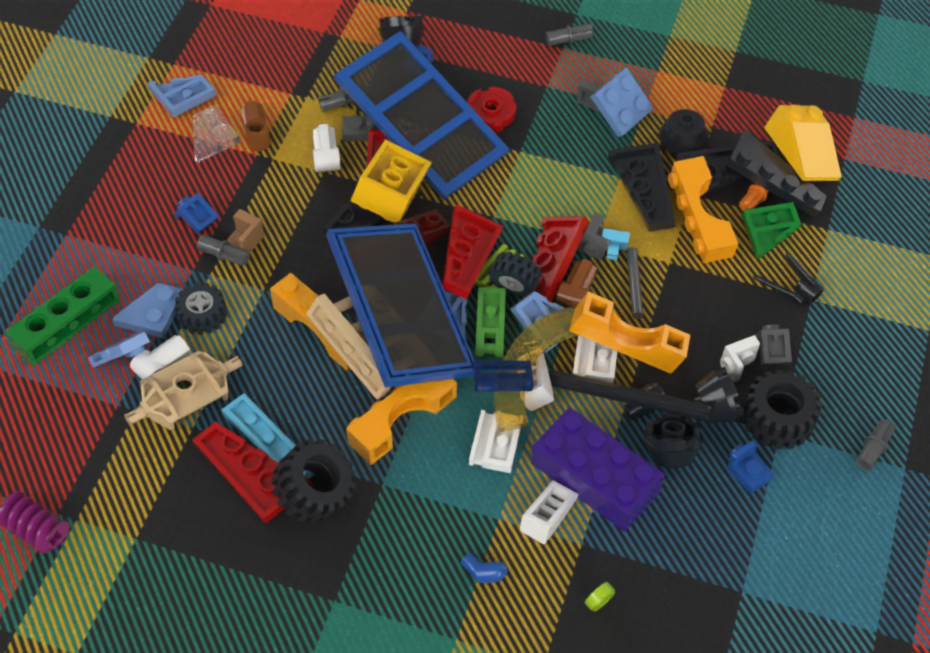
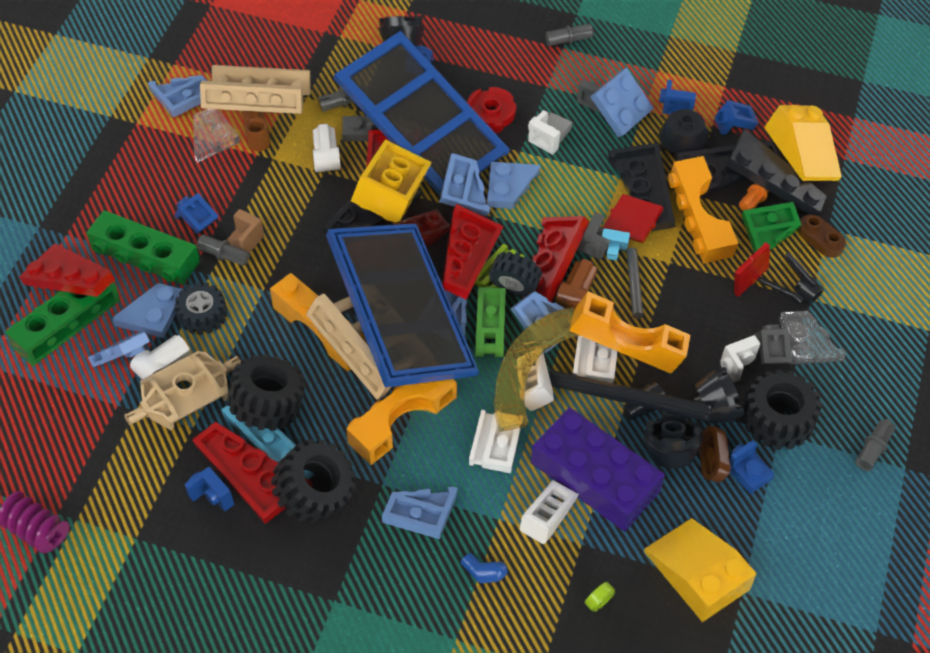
clear blue tile [472,361,534,391] -> none
none -> red wing [19,243,115,297]
none -> green brick [86,210,200,285]
none -> blue bracket [185,467,234,511]
none -> tan fence [200,65,311,114]
none -> black tyre [227,355,305,431]
none -> medium blue wing [382,487,458,539]
none -> medium blue wing [439,153,490,216]
none -> medium blue wing [487,162,540,209]
none -> white bracket [528,110,560,155]
none -> light grey tile [547,113,572,144]
none -> red piece [603,194,663,244]
none -> yellow slope [644,518,757,622]
none -> blue bracket [659,80,696,115]
none -> reddish brown plate [699,426,731,483]
none -> blue bracket [714,100,759,135]
none -> red piece [734,242,770,297]
none -> clear wing [779,311,846,364]
none -> reddish brown plate [798,215,846,258]

